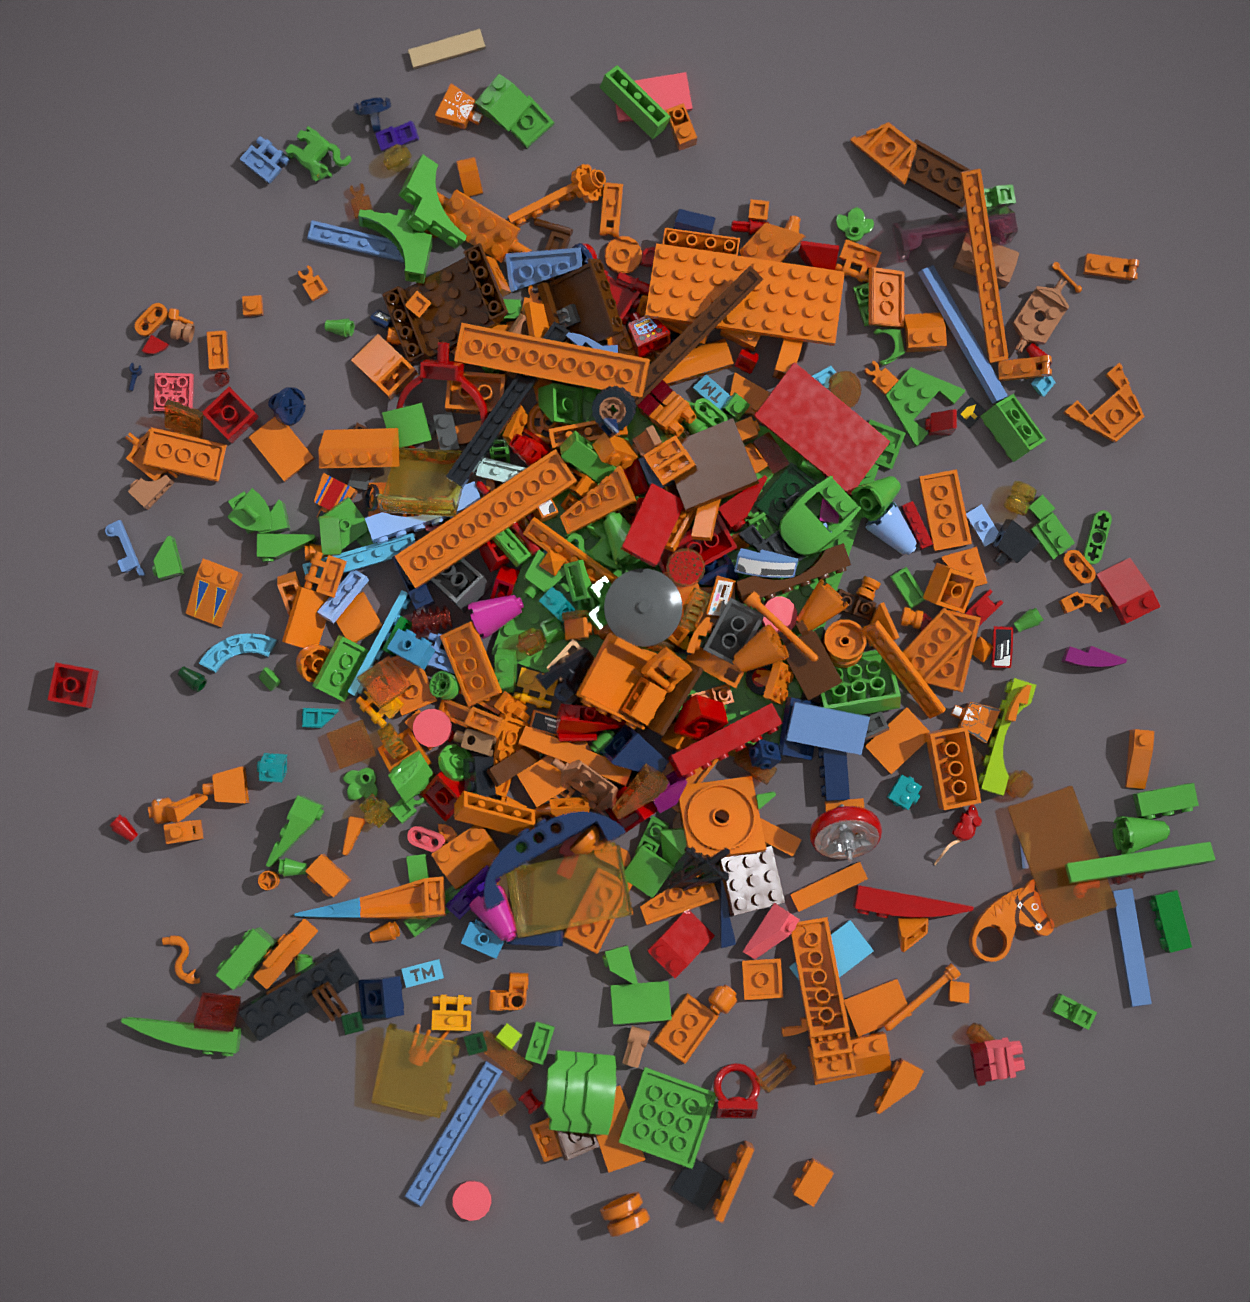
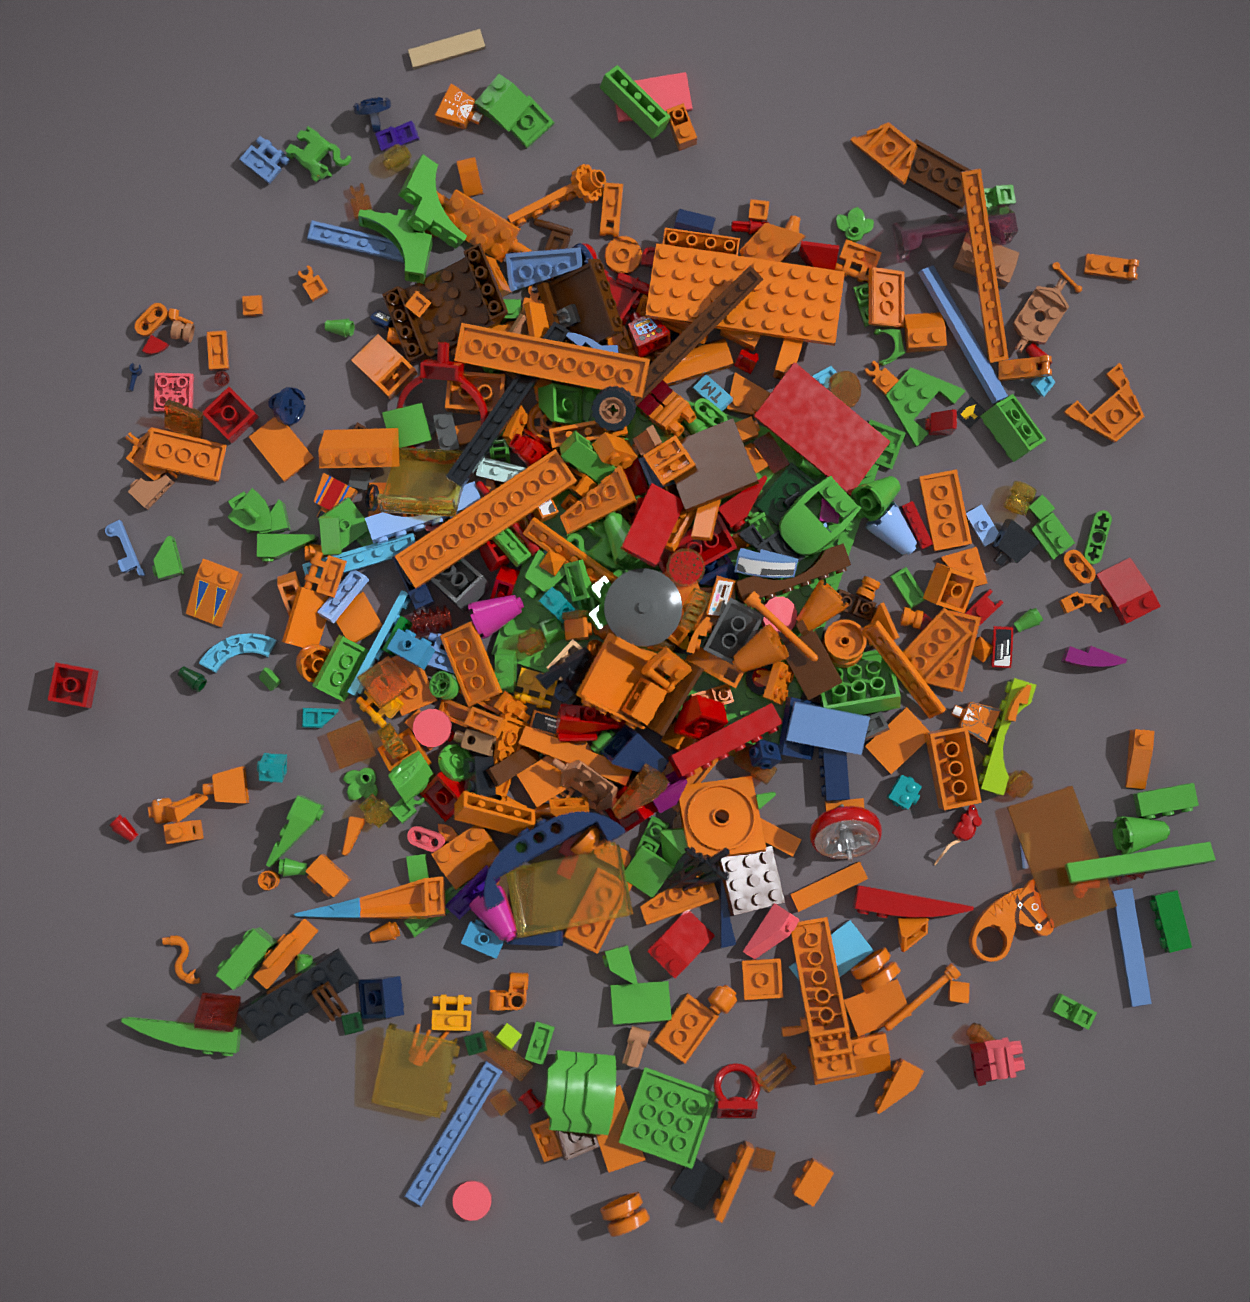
medium azure tile [401,959,444,988] -> none
dark blue slope [598,418,619,438] -> none
bright green plate [723,393,750,420] -> none
none -> orange plate [587,639,603,658]
none -> clear orange tile [752,1147,776,1171]
none -> orange wheel [850,947,901,994]

